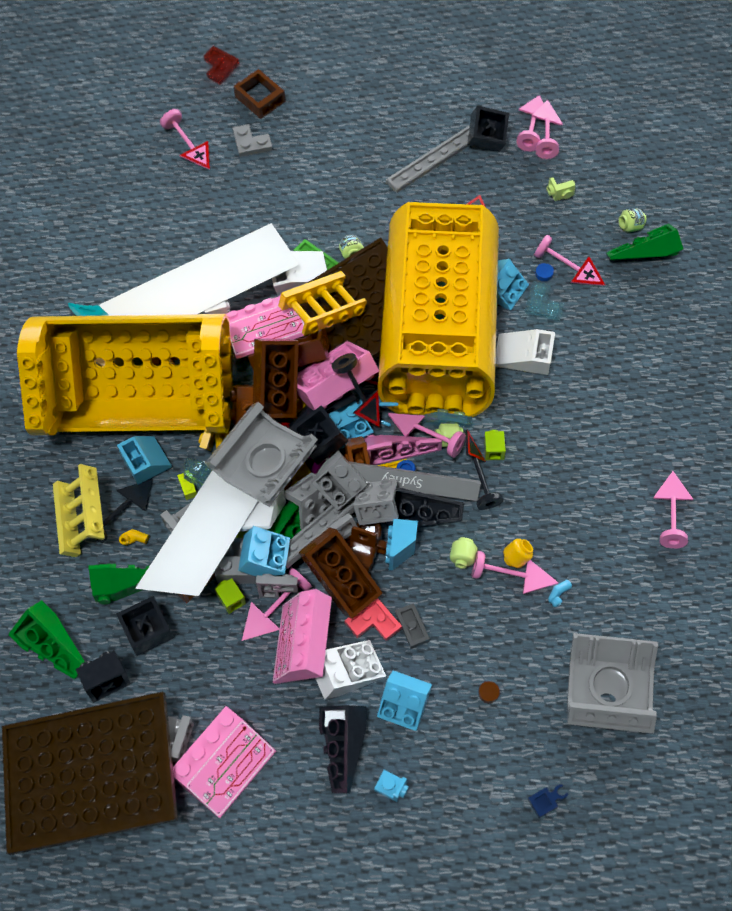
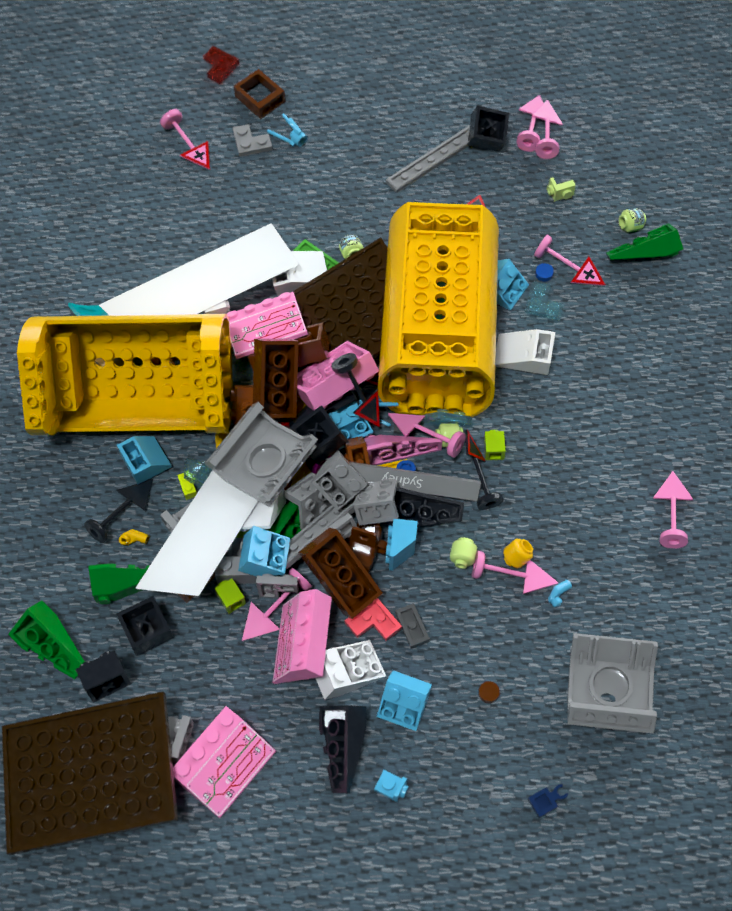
light yellow fence [53,464,105,557] -> none
yellow plate [199,429,215,451] -> none
yellow fence [278,271,367,336] -> none
none -> medium azure plant [267,114,307,147]

